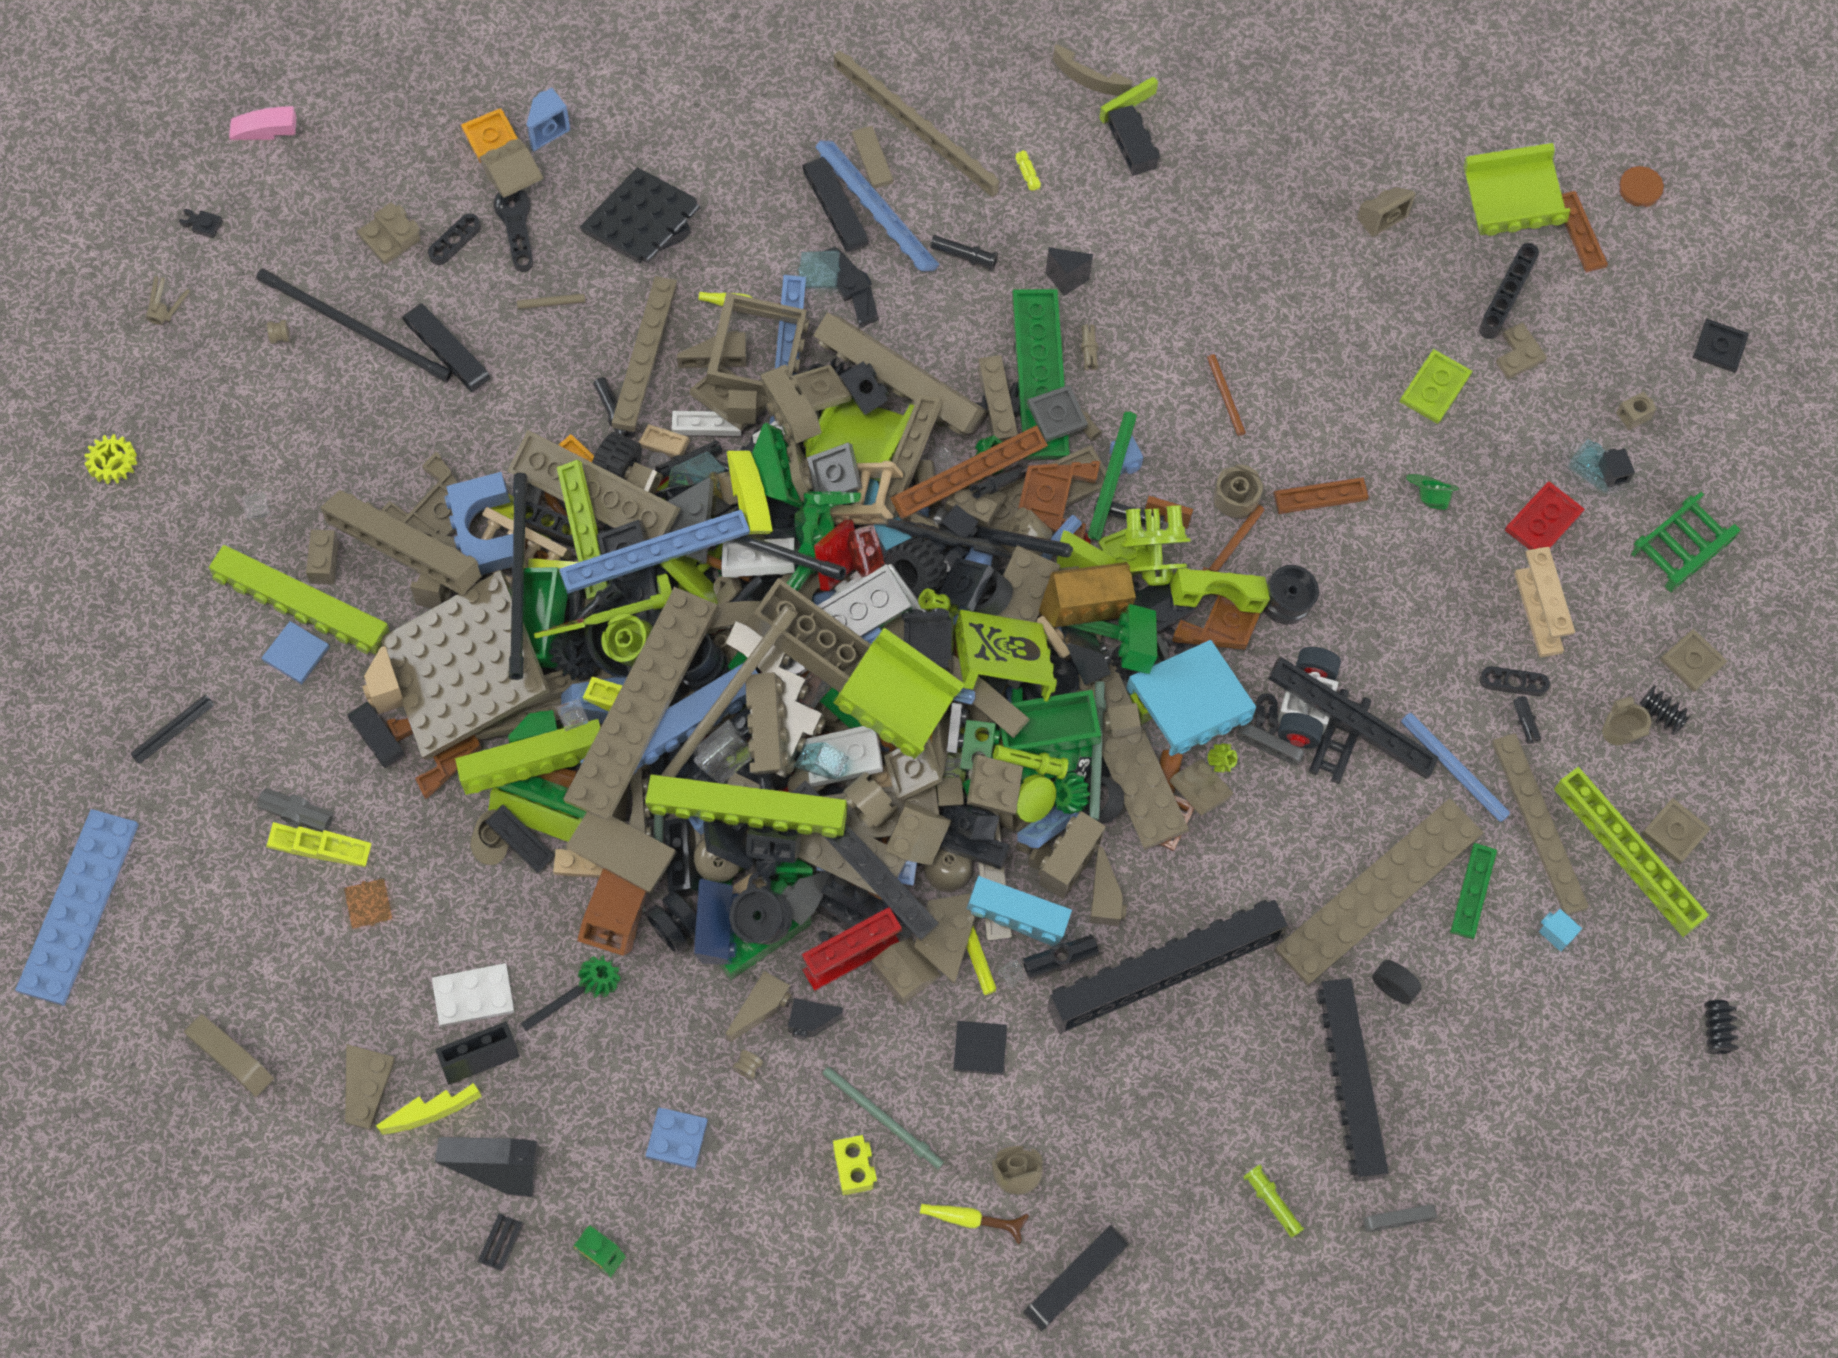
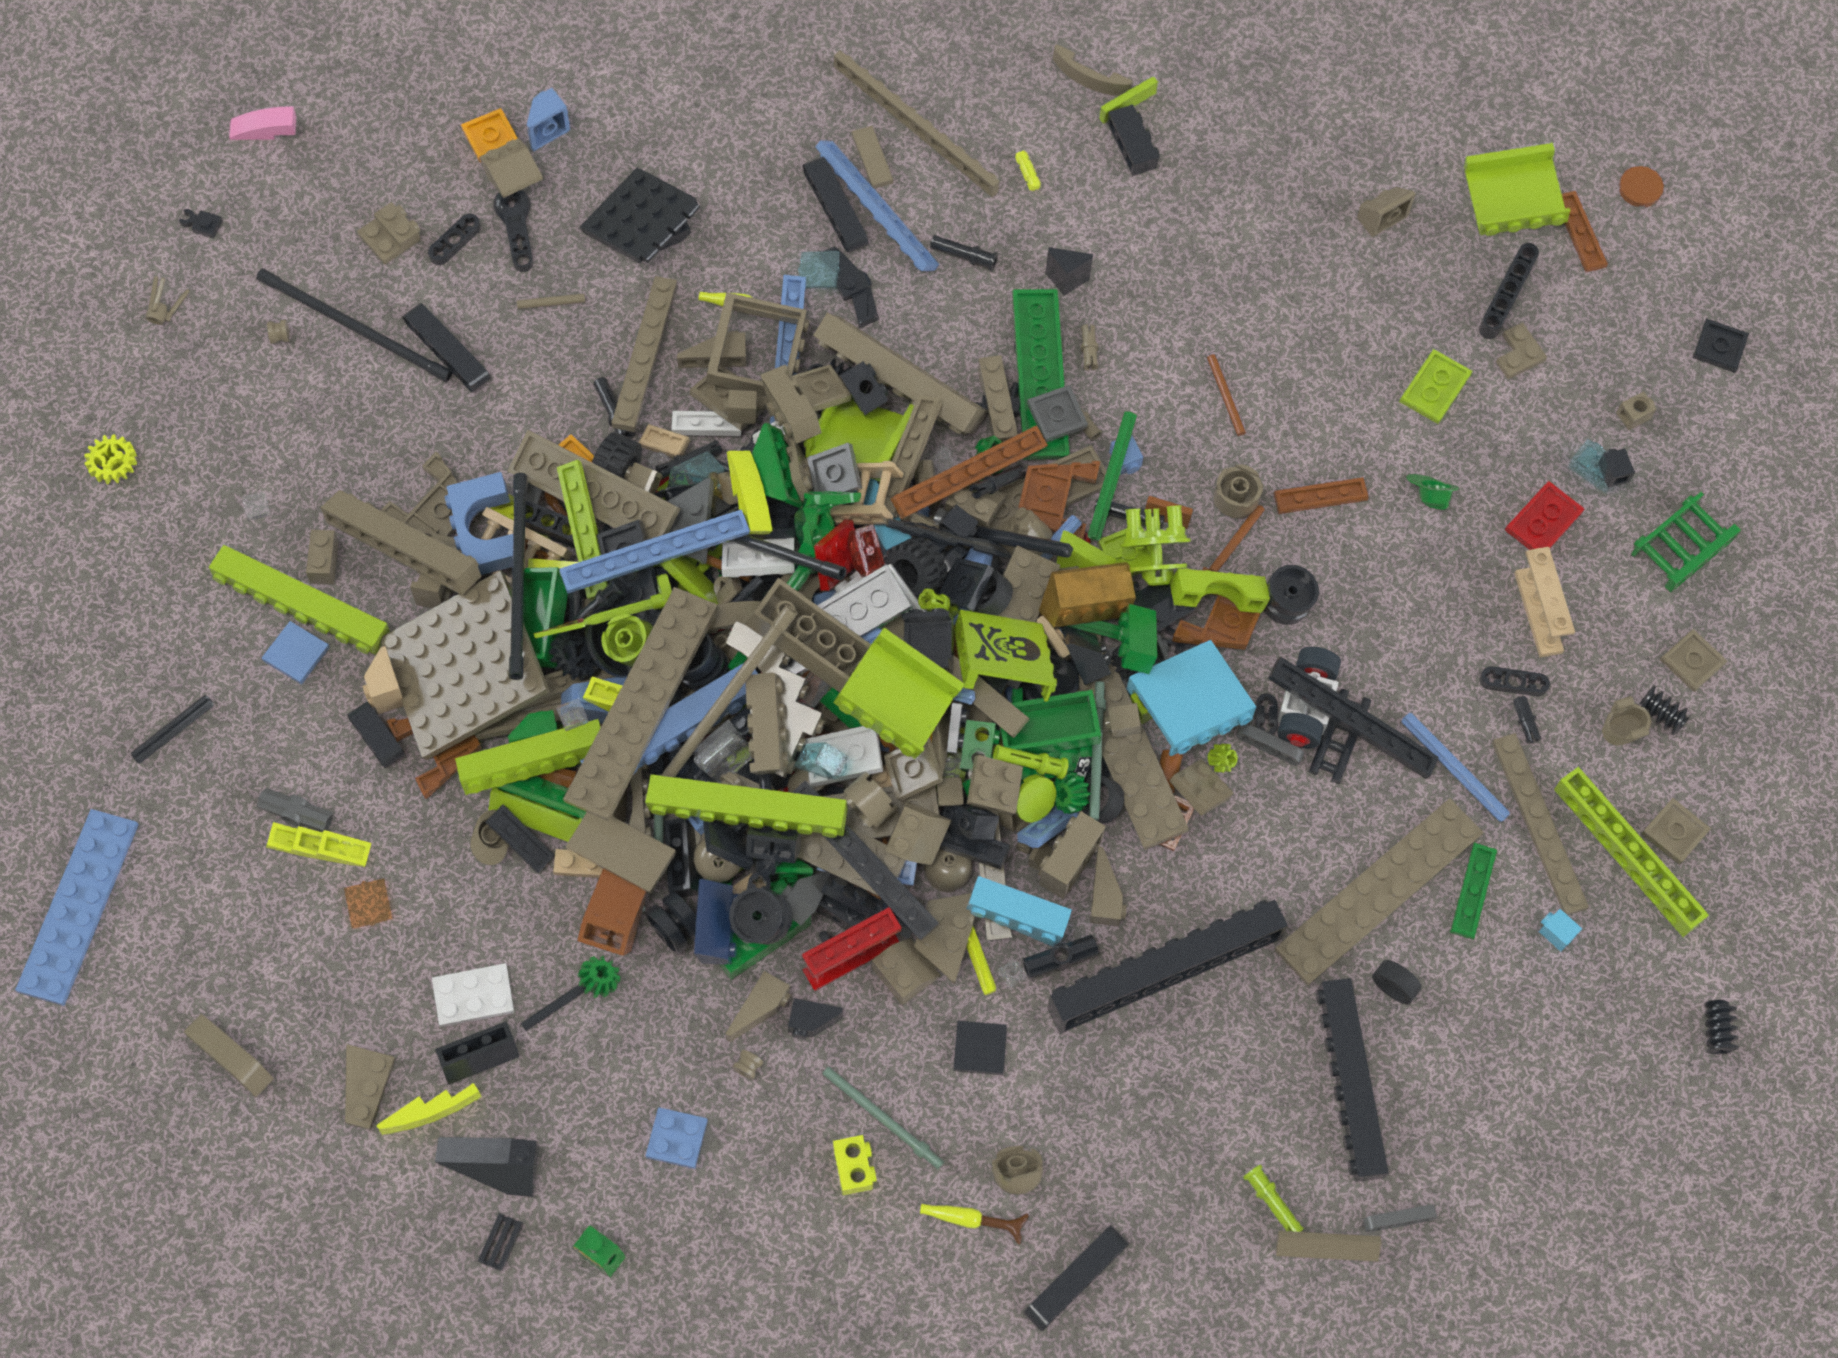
none -> dark tan plate [720,772,743,786]
none -> dark tan tile [1276,1231,1382,1262]

